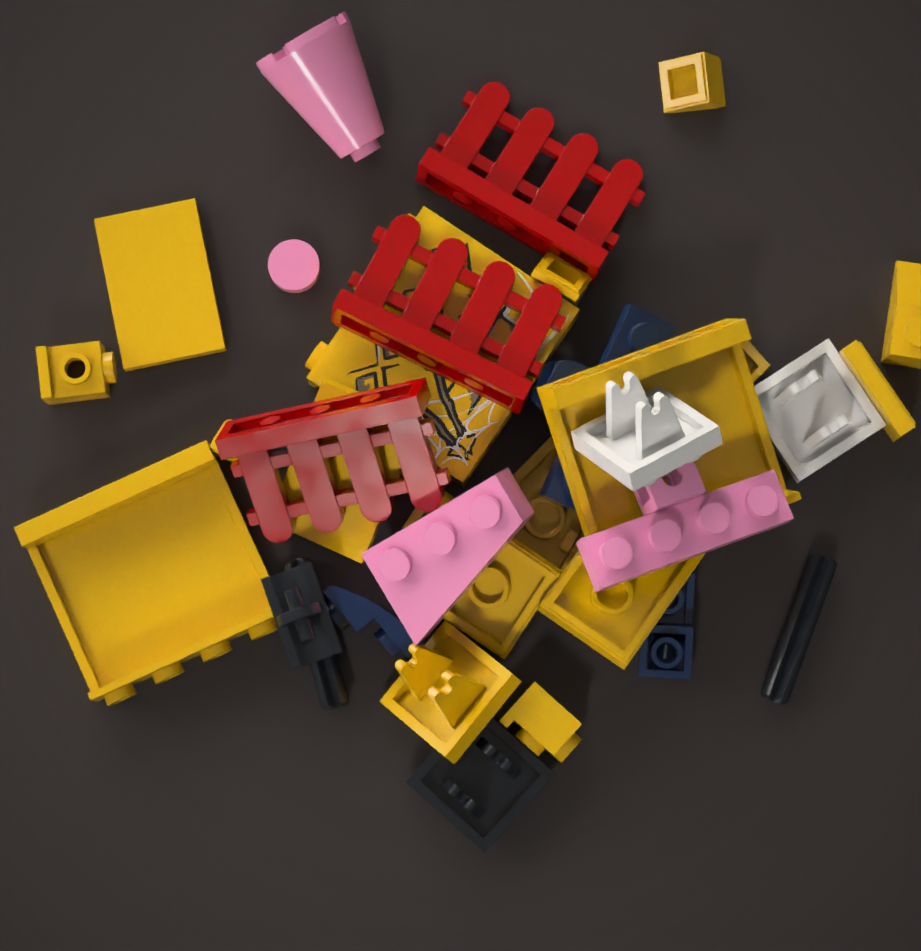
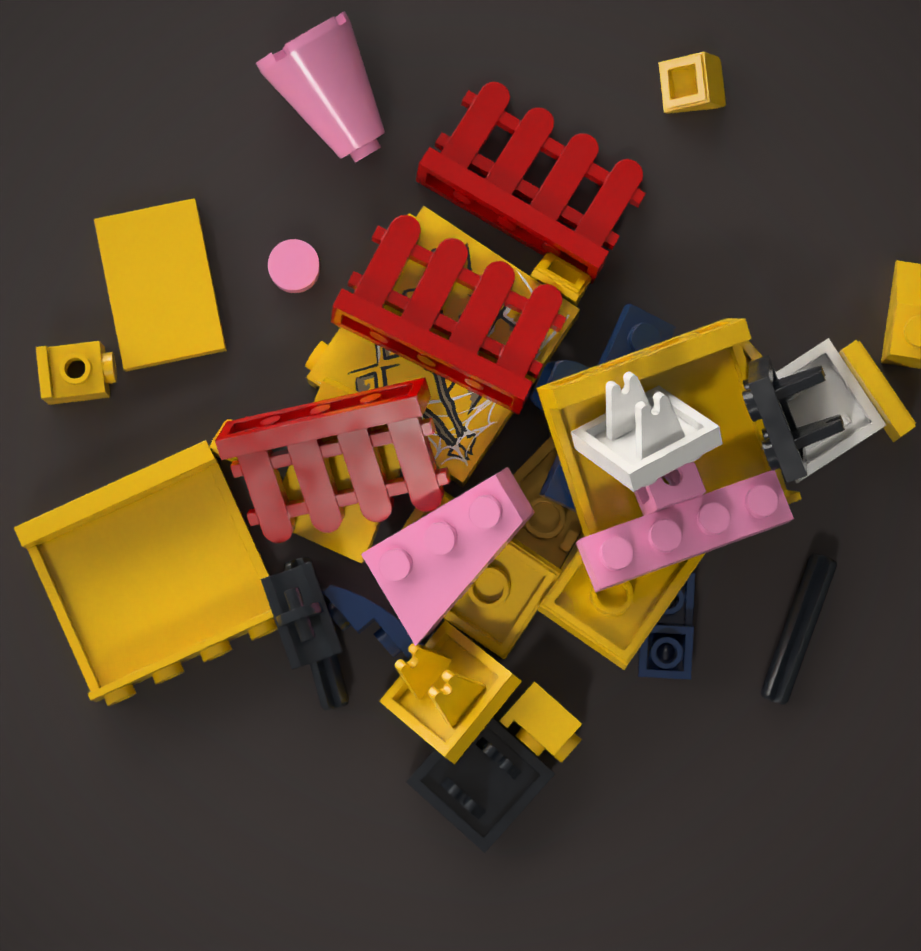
none -> black plate [742,355,845,483]

